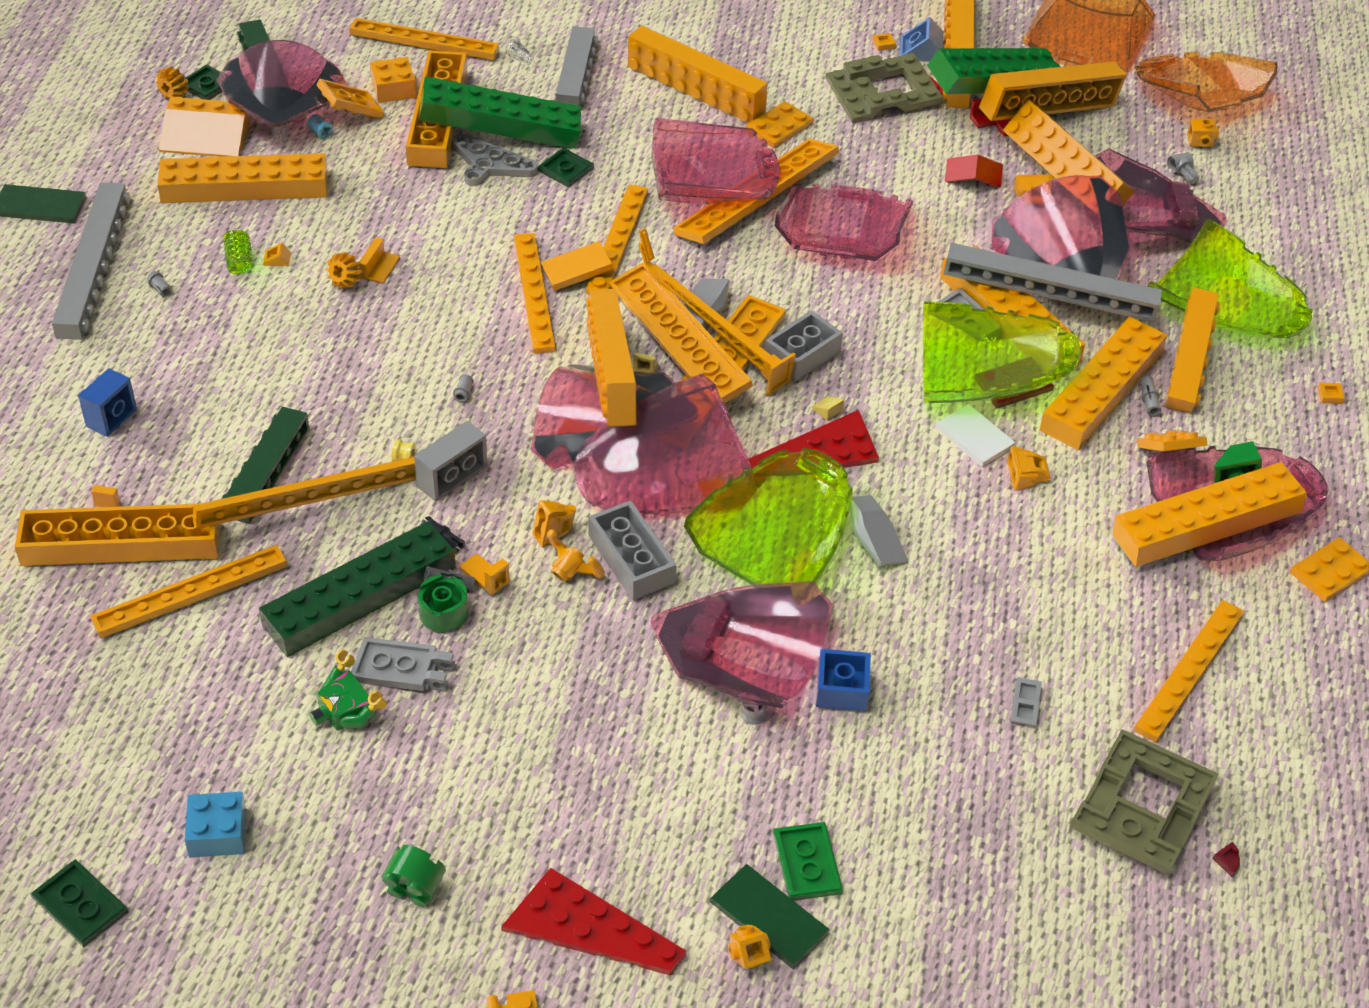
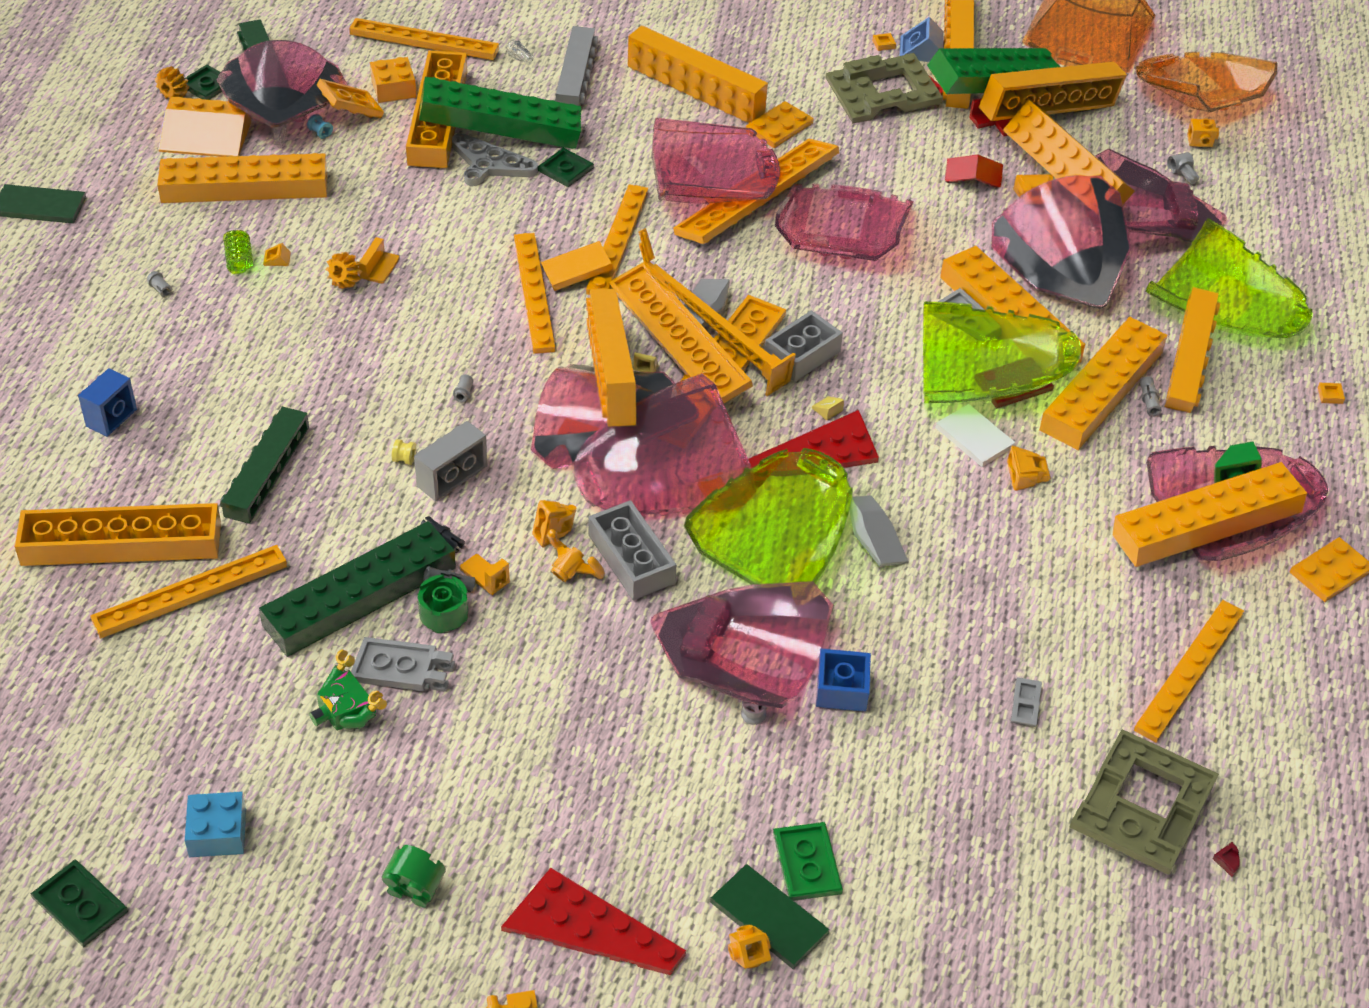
light grey brick [52,182,130,340] -> none
light orange tile [91,484,121,507] -> none
light orange plate [193,457,416,529] -> none
light grey brick [943,242,1162,322] -> none
light orange plate [1137,430,1208,451] -> none

